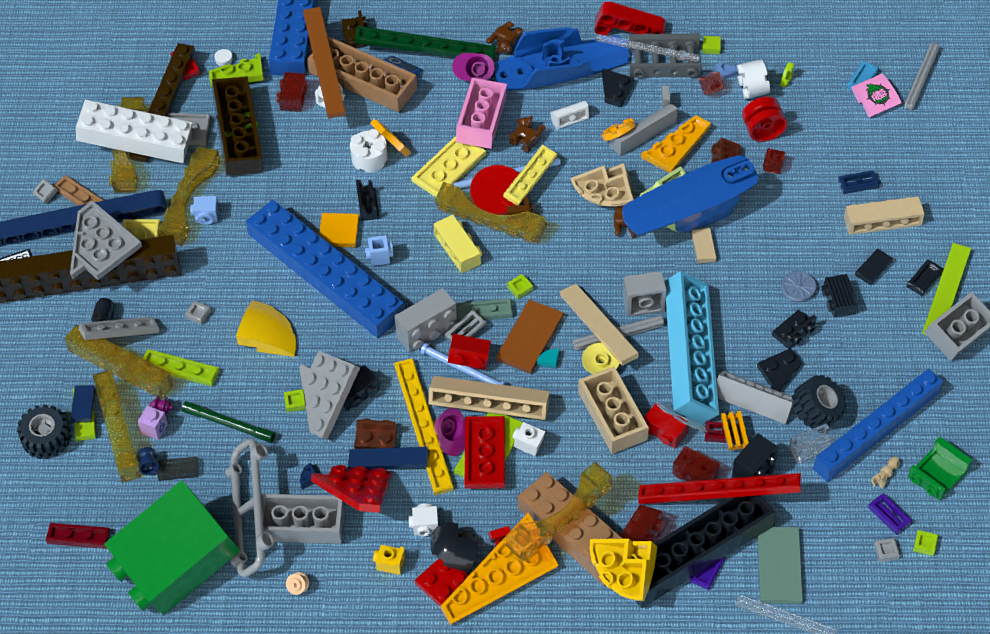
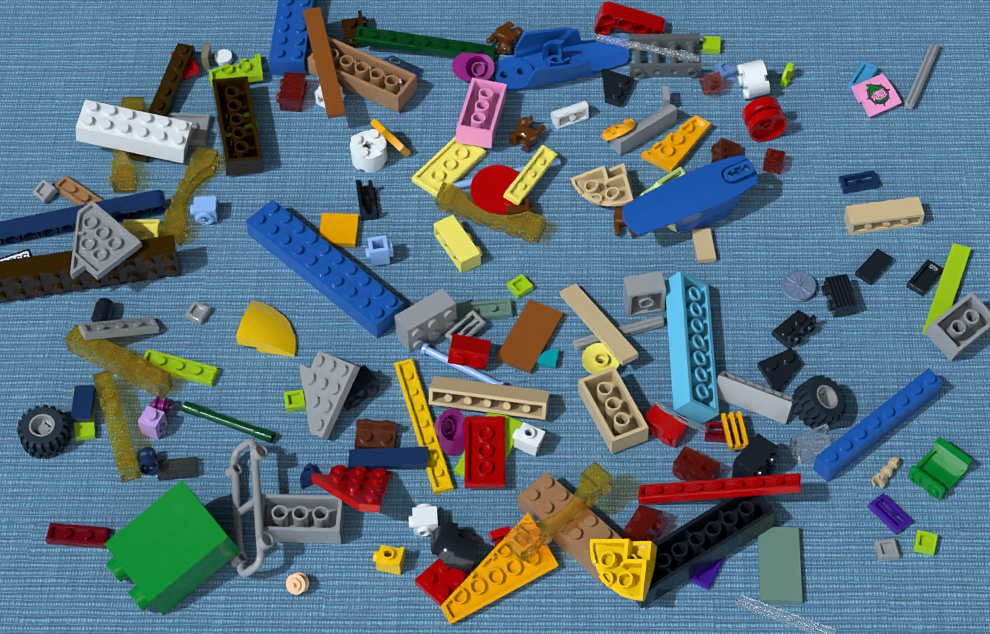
none -> dark tan tile [201,44,212,69]

